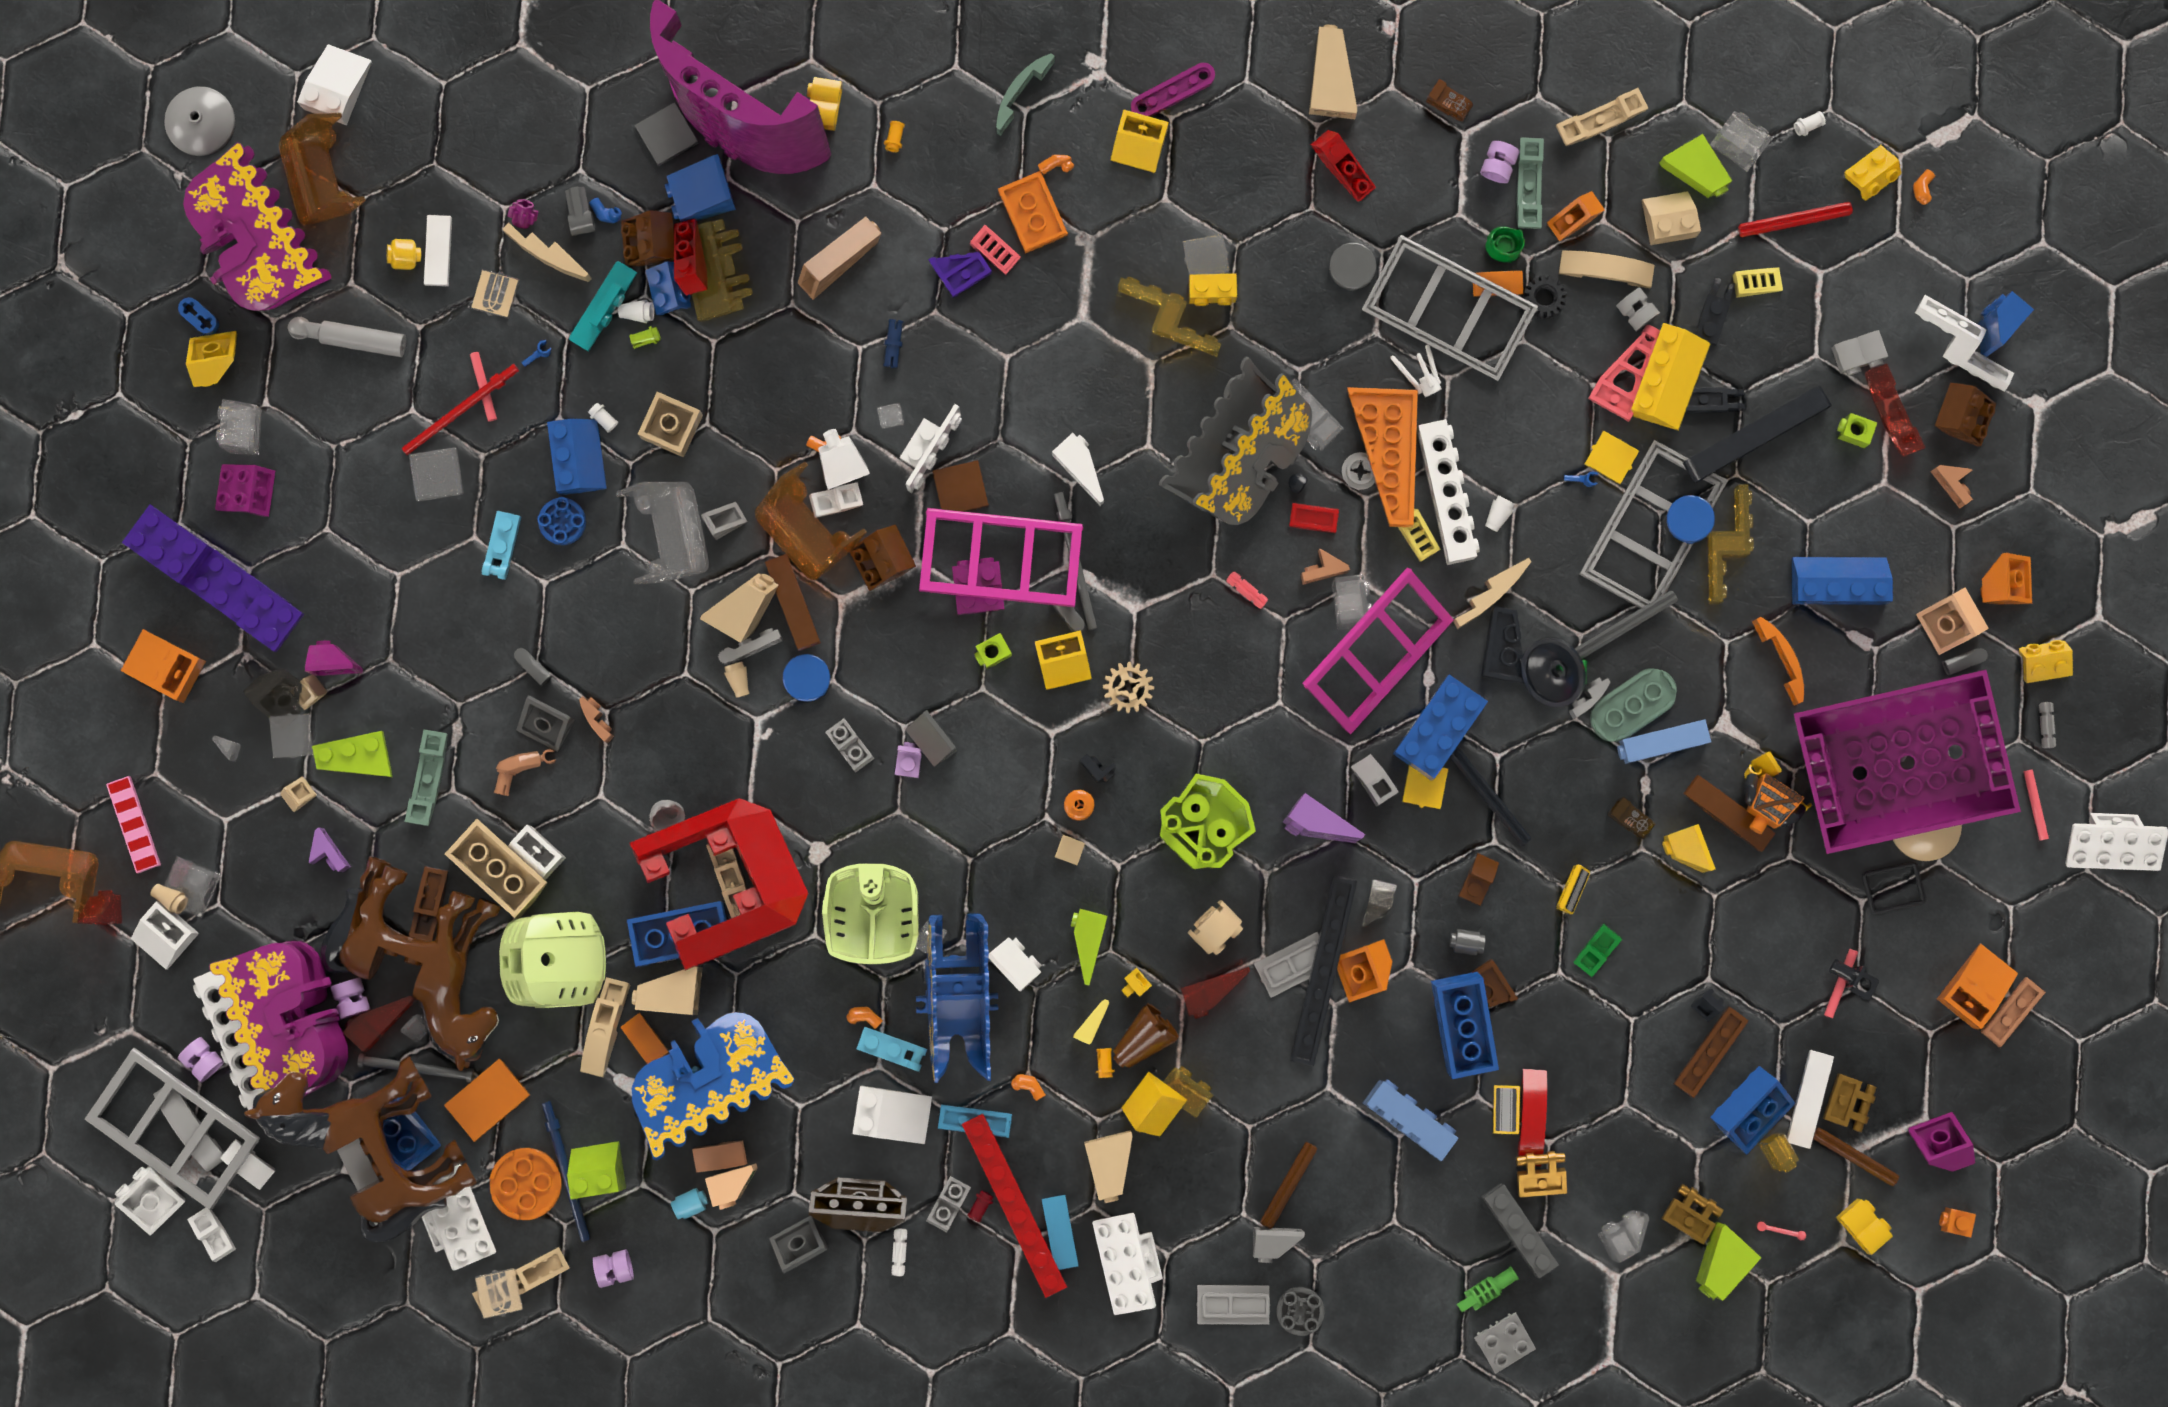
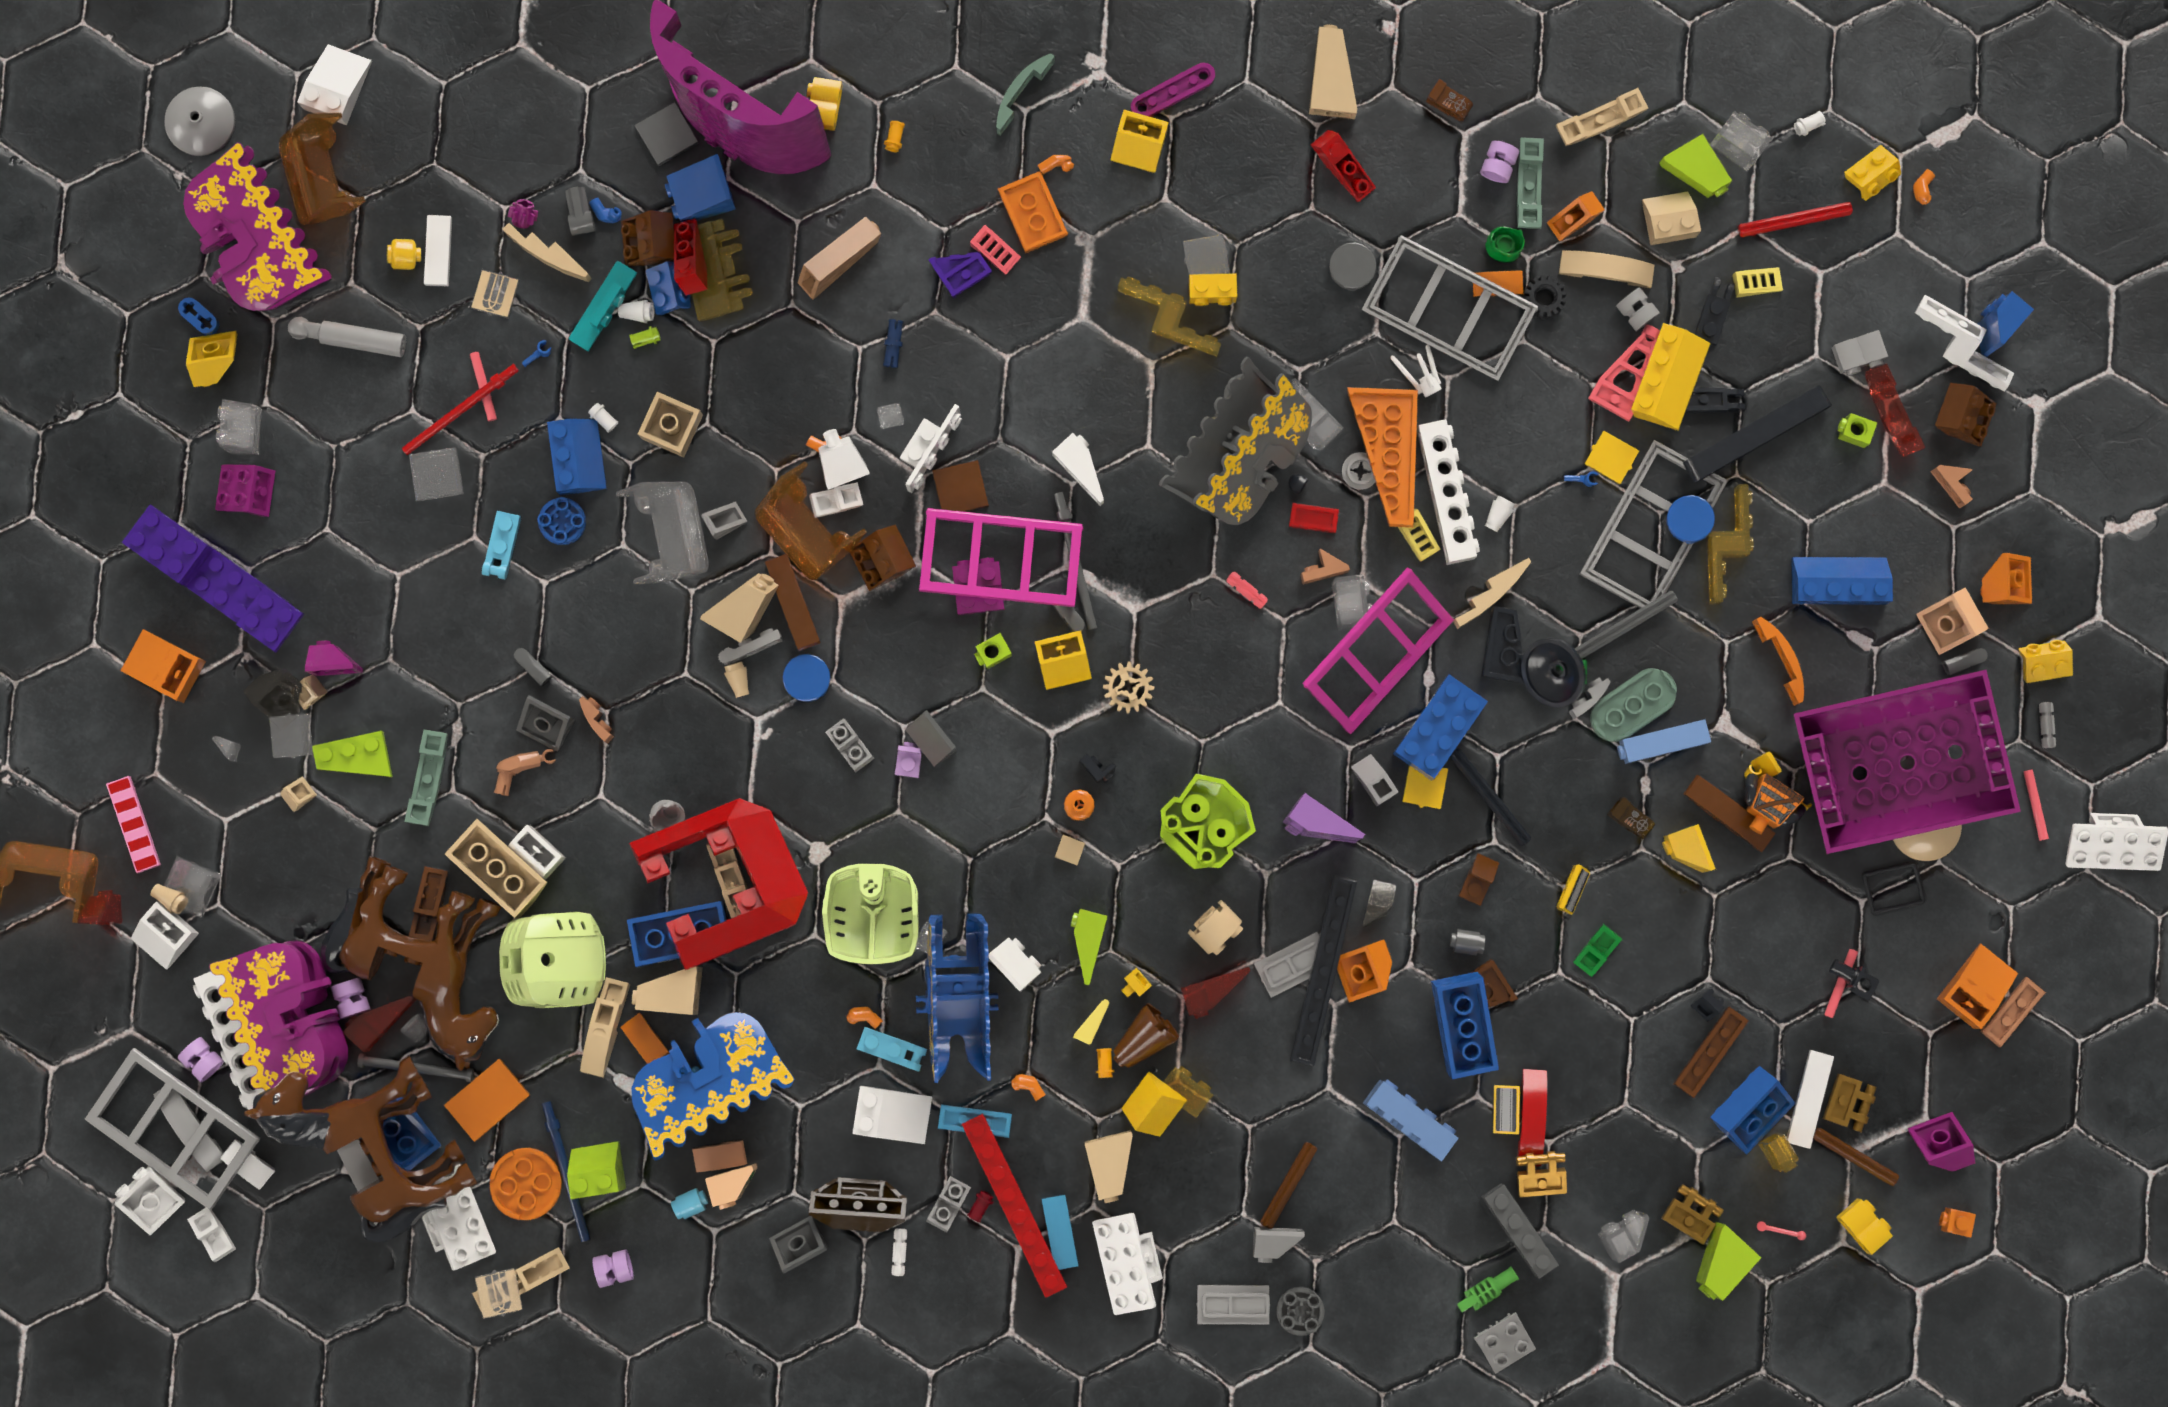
medium lavender slope [309,827,351,872] -> none

